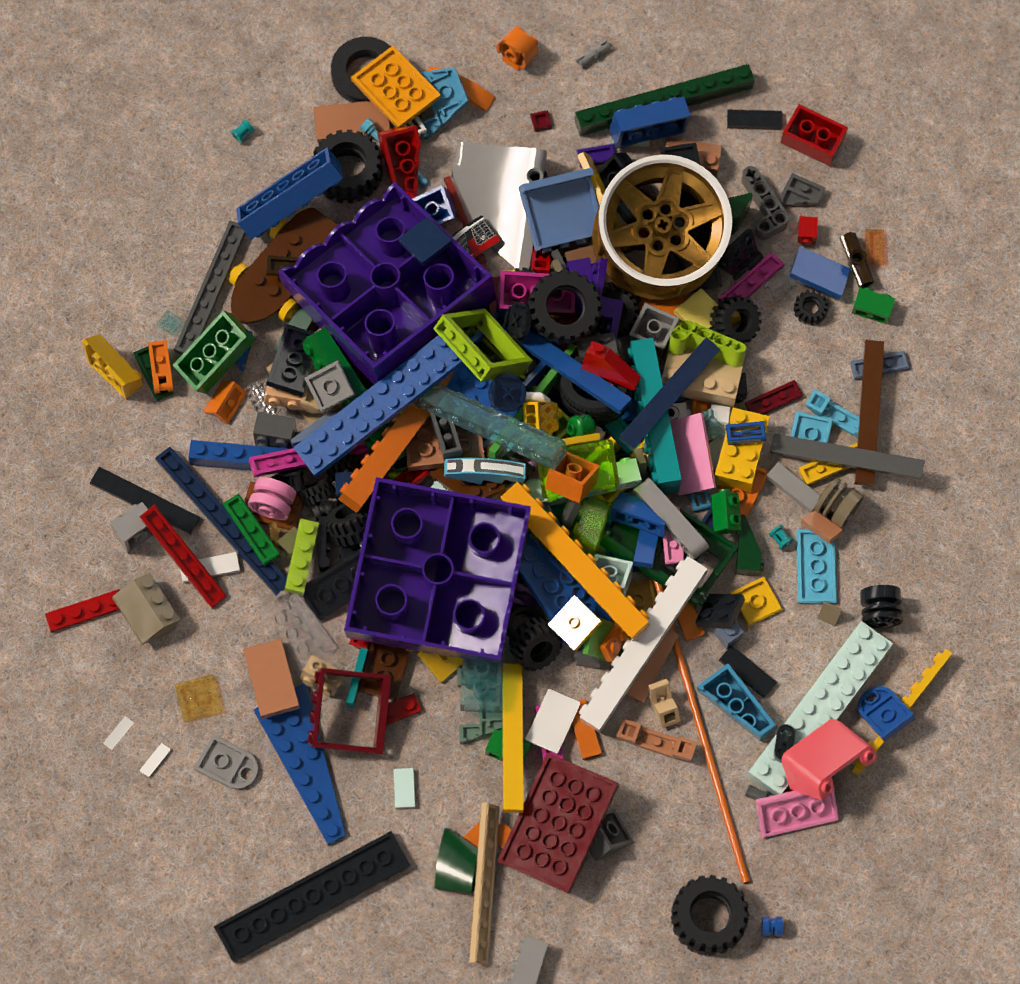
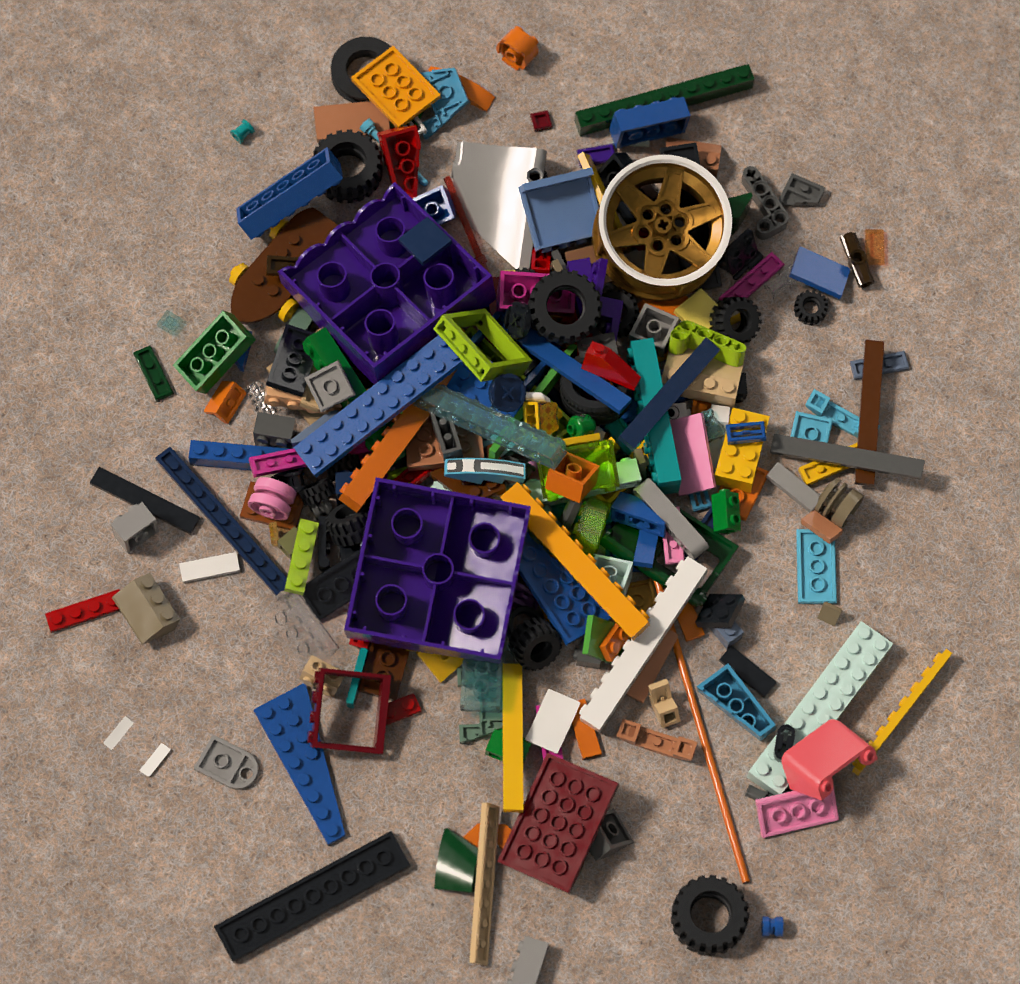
yellow wedge [82,334,143,400] -> none
red tile [139,505,227,608] -> none
orange plate [148,340,174,394] -> none
dark grey plate [174,220,246,354] -> none
clear yellow tile [174,674,222,722] -> none
green tile [222,494,280,566] -> none
nougat tile [243,639,300,719] -> none
light aqua tile [394,768,415,809] -> none
sticker [451,215,500,258] -> none
plate [548,595,602,651] -> none
light grey pin [575,39,611,68] -> none
black tile [727,109,782,130] -> none
yellow tile [730,576,782,627] -> none
dark green slope [735,514,764,576] -> none
dark red tile [744,380,804,415] -> none
teal bush [769,524,794,550] -> none
red brick [780,104,848,166] -> none
red brick [797,216,818,246] -> none
green brick [851,288,896,324] -> none
blue tile [858,686,916,742] -> none
black wheel [860,585,903,628] -> none

